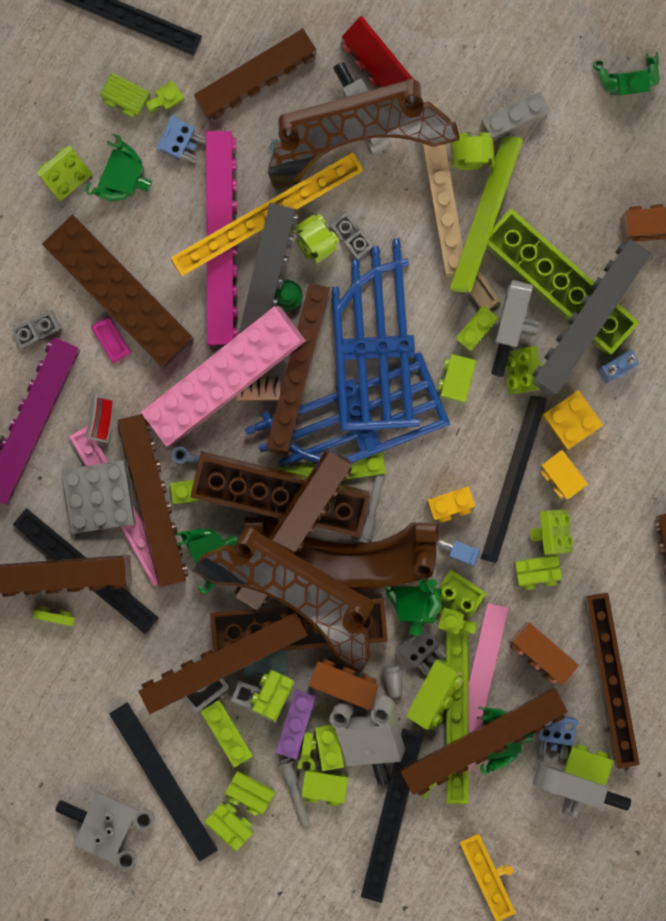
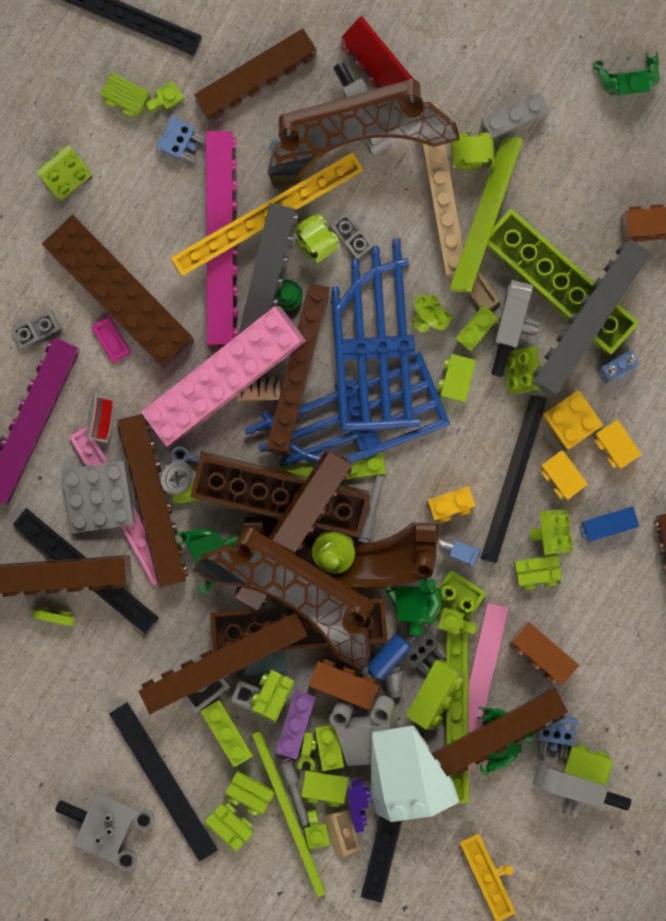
green torso [85,134,152,202] -> none
reddish brown brick [584,592,640,769] -> none
none -> light grey gear [159,461,193,494]
none -> lime tile [252,730,325,897]
none -> lime plate [304,809,330,849]
none -> lime plate [312,532,355,573]
none -> tan slope [324,808,361,857]
none -> dark purple plate [347,779,372,833]
none -> blue brick [367,633,412,680]
none -> light aqua wedge [371,725,459,822]
none -> lime plate [411,294,452,333]
none -> blue brick [579,506,640,542]
none -> yellow brick [594,419,642,470]

